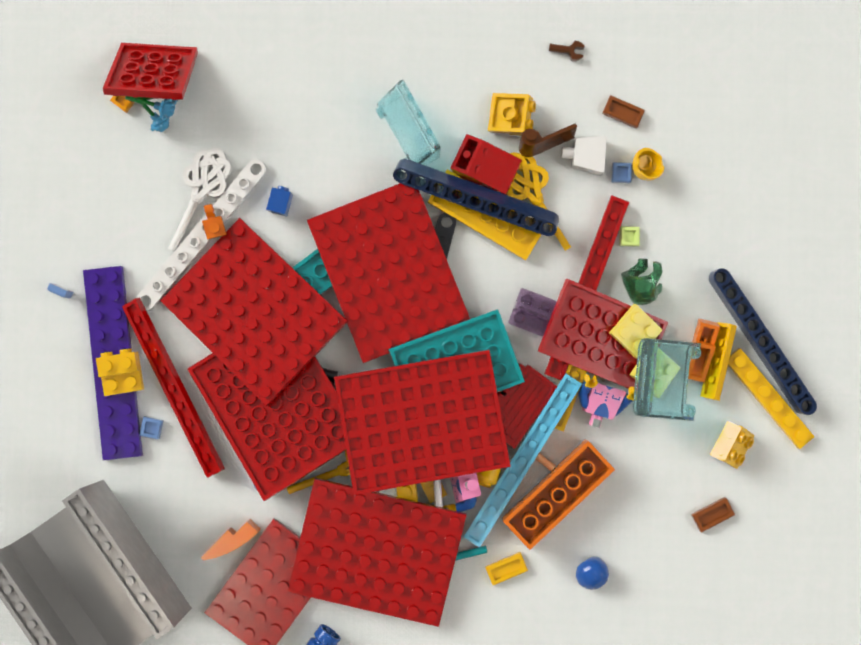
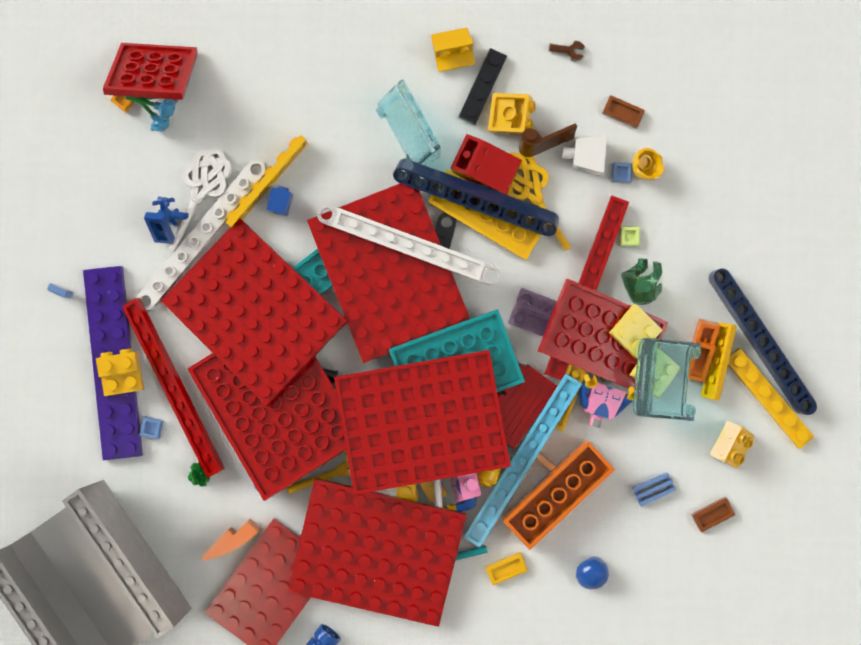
orange plate [202,204,227,240] -> none
none -> blue piece [144,196,189,244]
none -> green plant [188,462,210,487]
none -> yellow plate [225,135,308,228]
none -> white plate [317,204,501,285]
none -> yellow bracket [431,27,475,72]
none -> black plate [458,48,507,126]
none -> medium blue tile [632,472,676,506]

